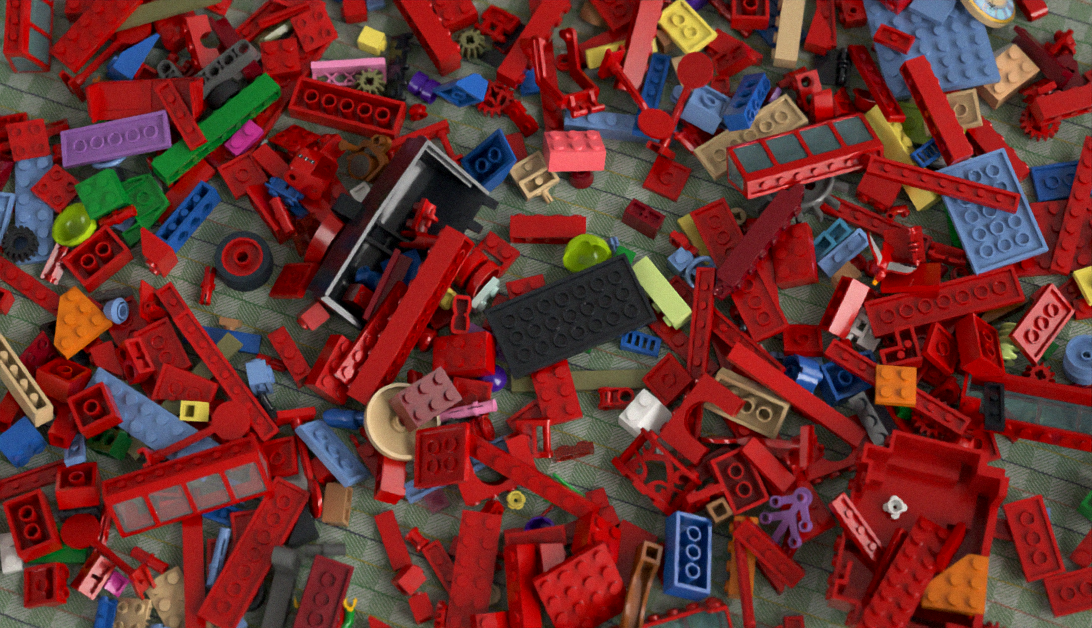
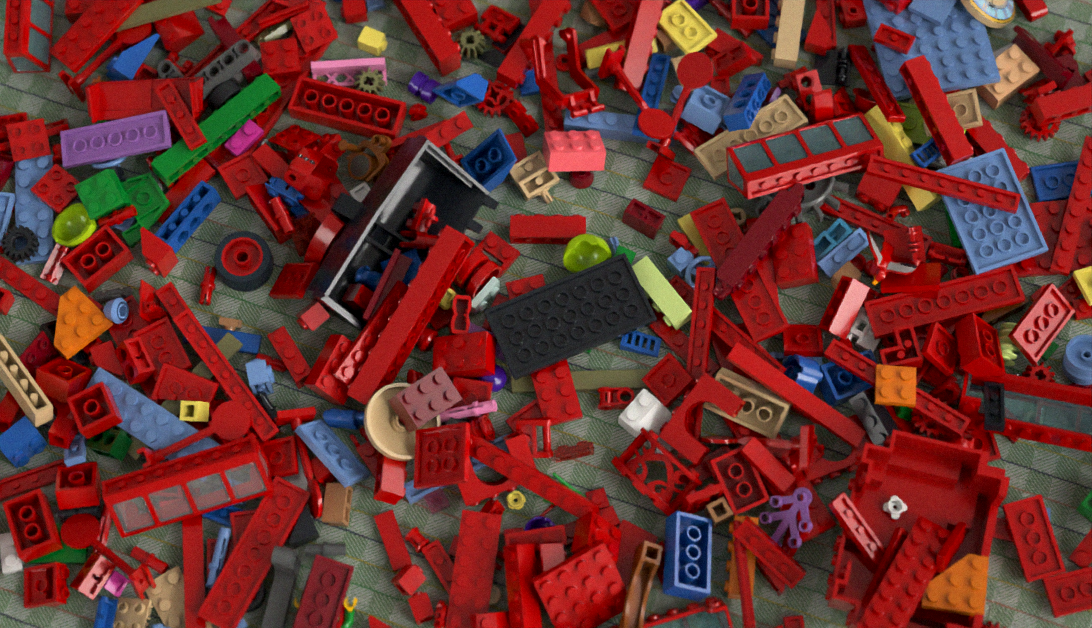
red arch [180,14,220,74] -> none
black hinge [384,32,413,102] -> none
hinge [729,304,747,332] -> none
none -> red plate [422,111,474,148]

